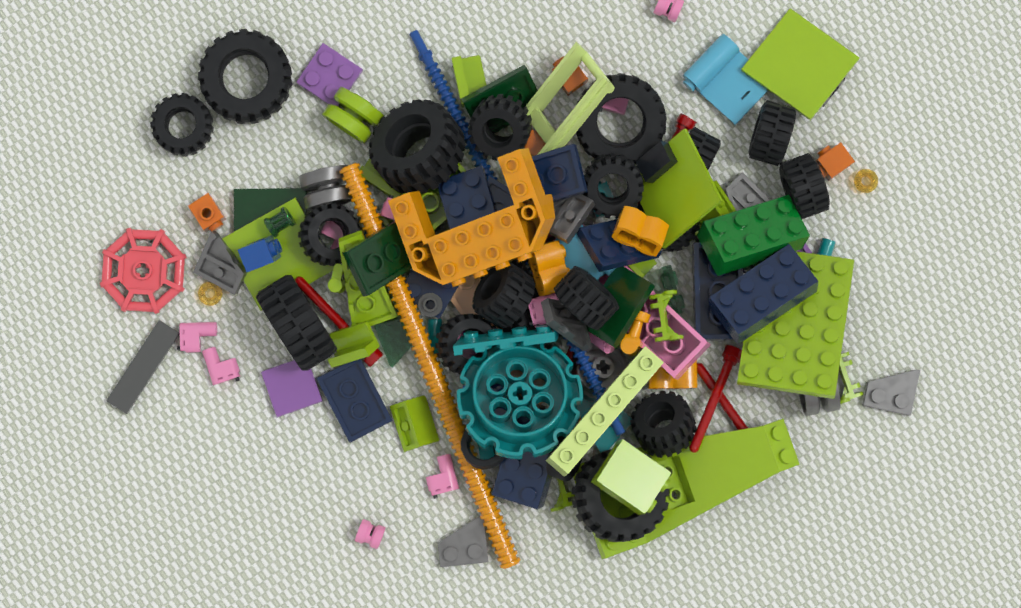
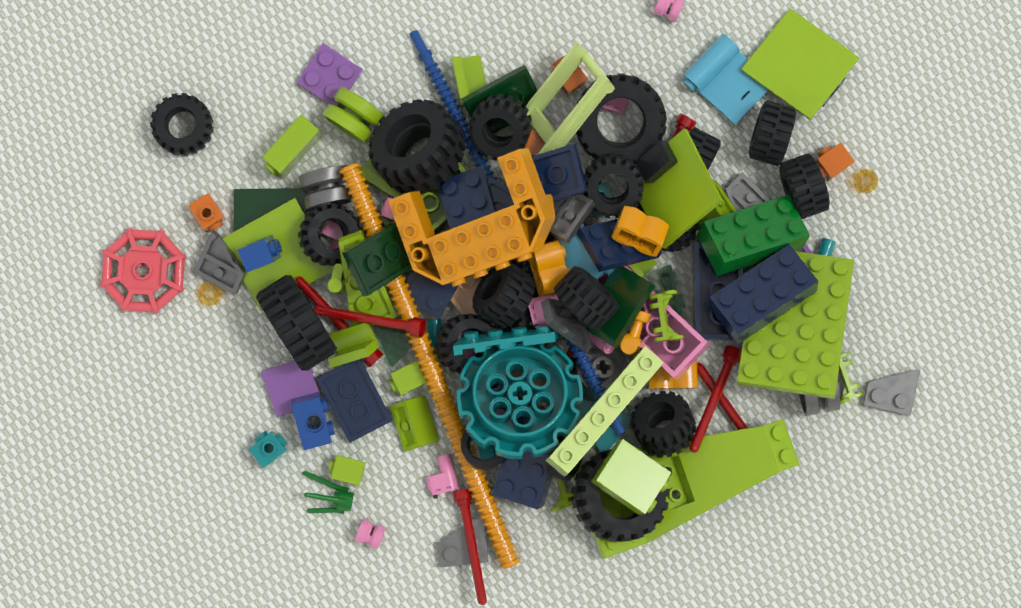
dark grey tile [106,320,180,414] -> none
bright pink piece [177,322,217,353] -> none
black tyre [198,29,292,124] -> none
bright pink piece [202,347,240,386] -> none
clear green bush [264,206,296,238] -> none
dark grey plate [418,293,443,317] -> none
none -> teal brick [249,431,288,468]
none -> lime brick [262,114,322,178]
none -> blue brick [291,392,335,450]
none -> green plant [302,471,354,514]
none -> red piece [314,305,426,338]
none -> lime brick [328,455,366,486]
none -> lime brick [389,361,427,396]
none -> red piece [452,489,487,605]

